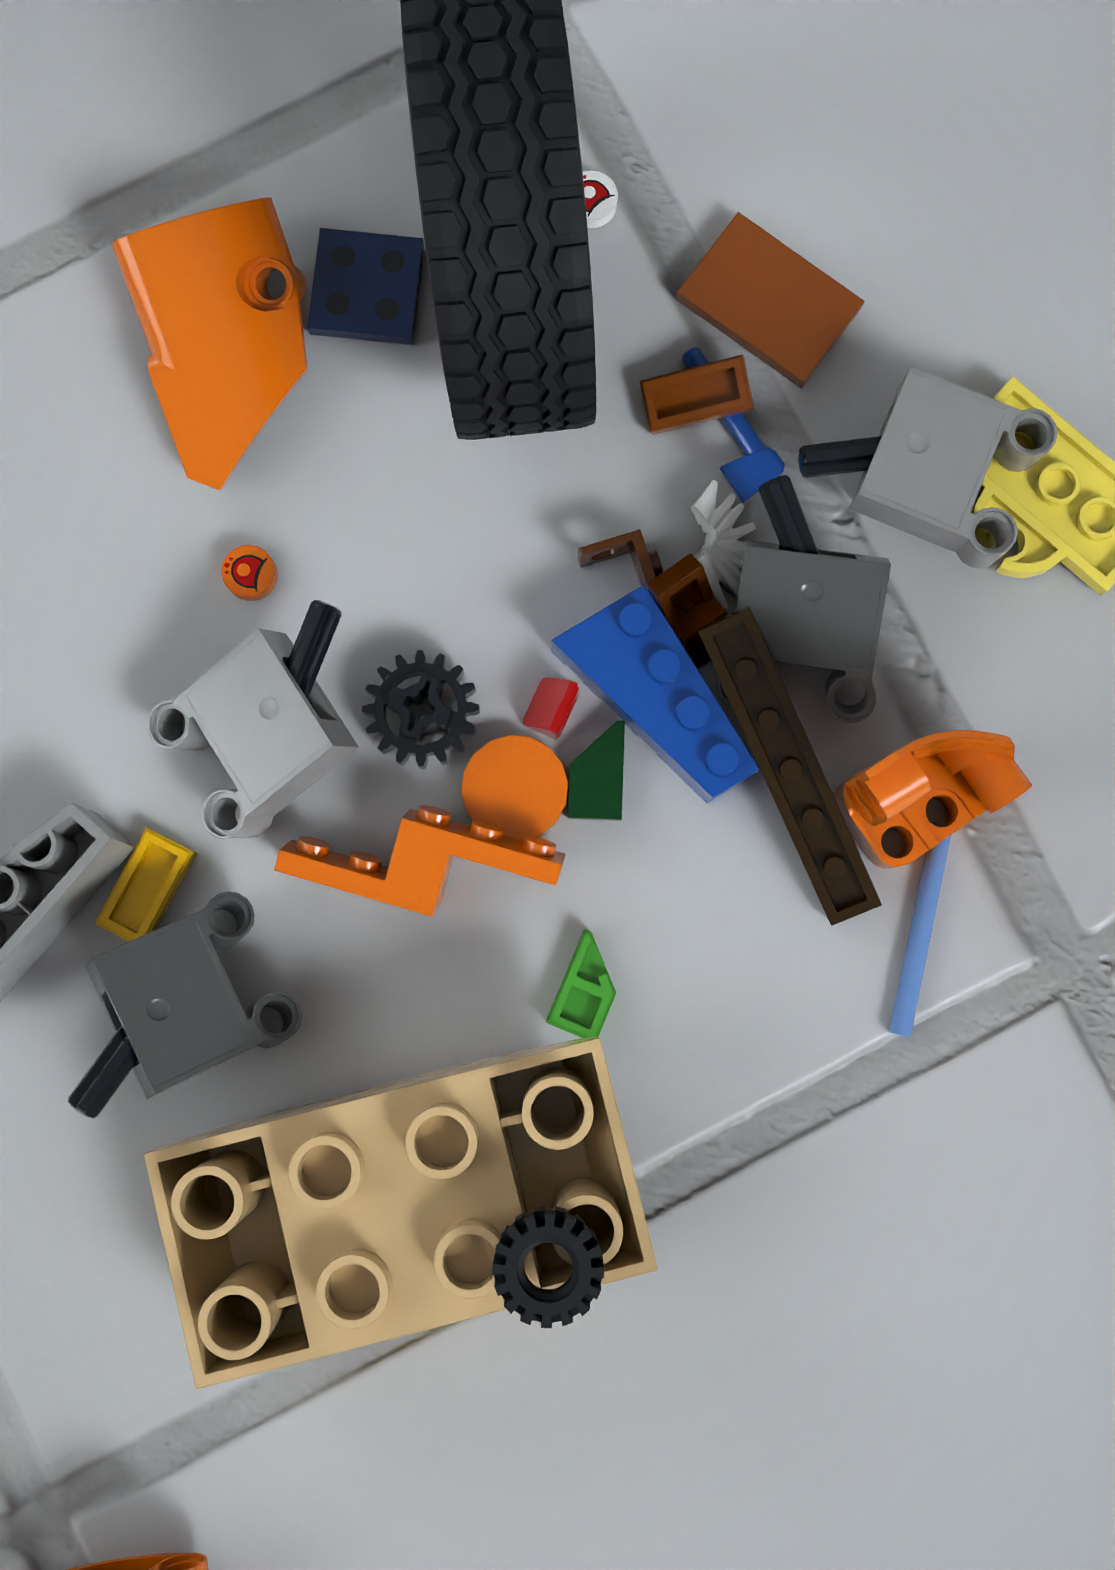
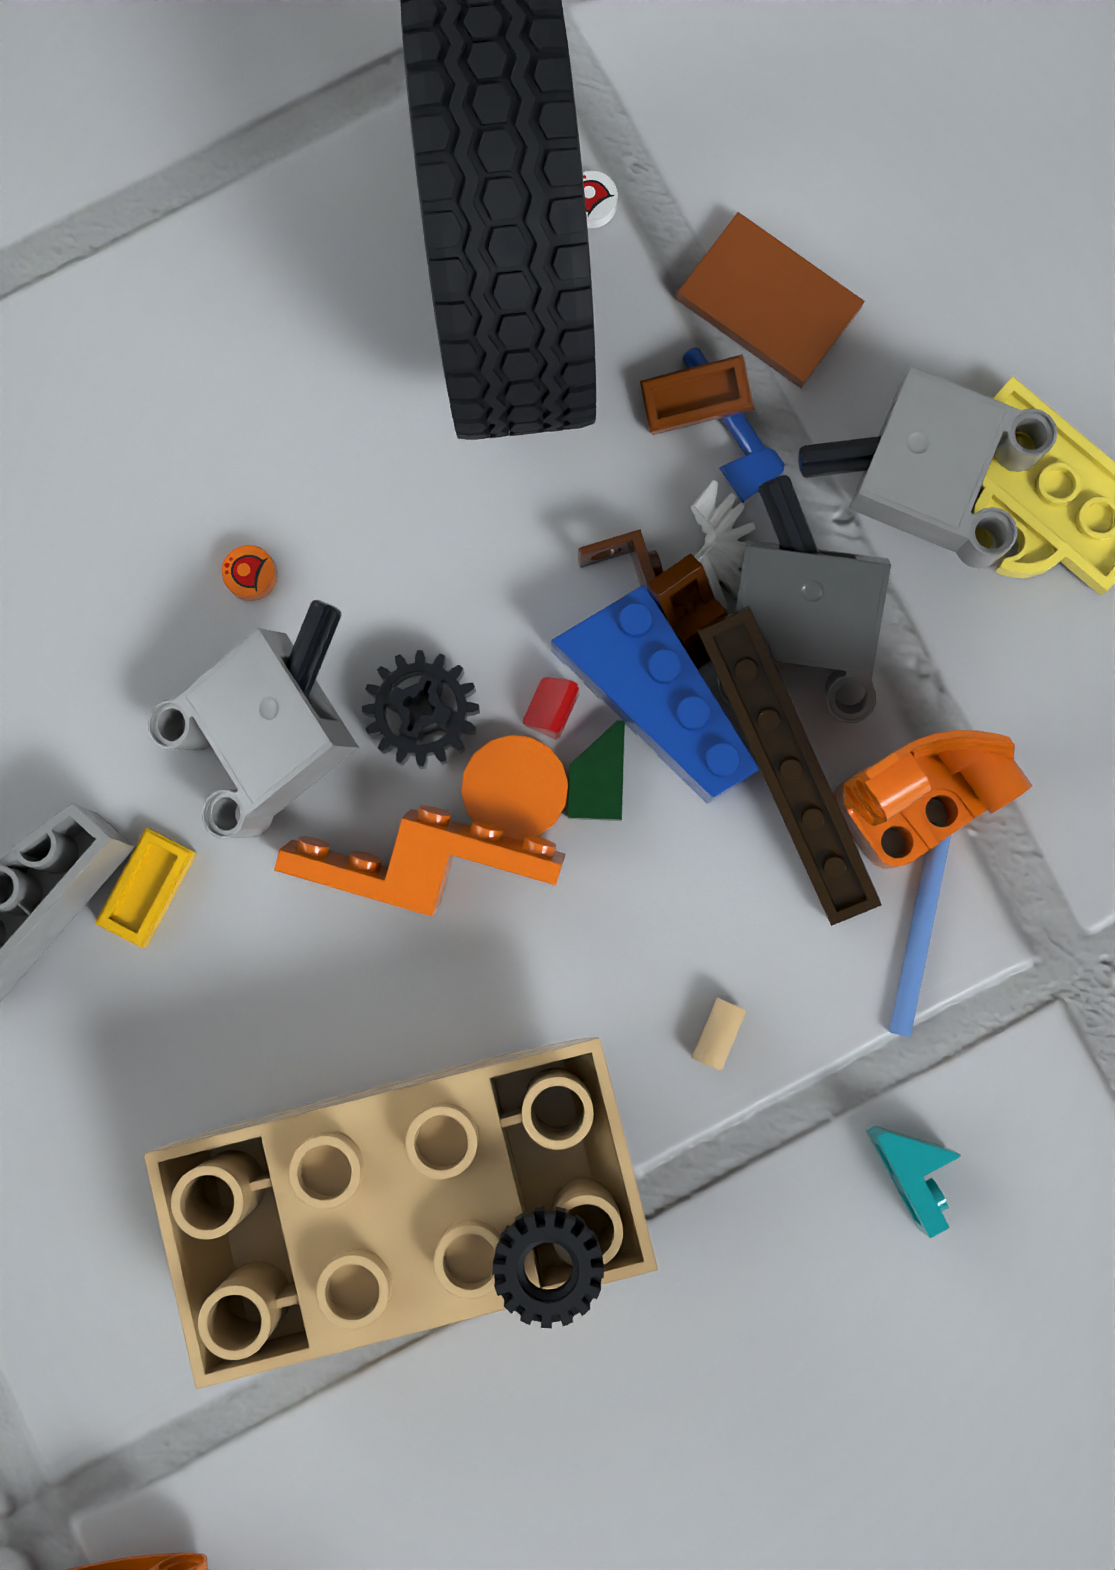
dark grey piece [68,891,302,1119] -> none
orange panel [111,197,308,490] -> none
dark blue tile [307,228,424,345] -> none
bright green tile [545,929,616,1038] -> none
none -> tan piece [692,998,747,1071]
none -> teal slope [866,1126,961,1238]

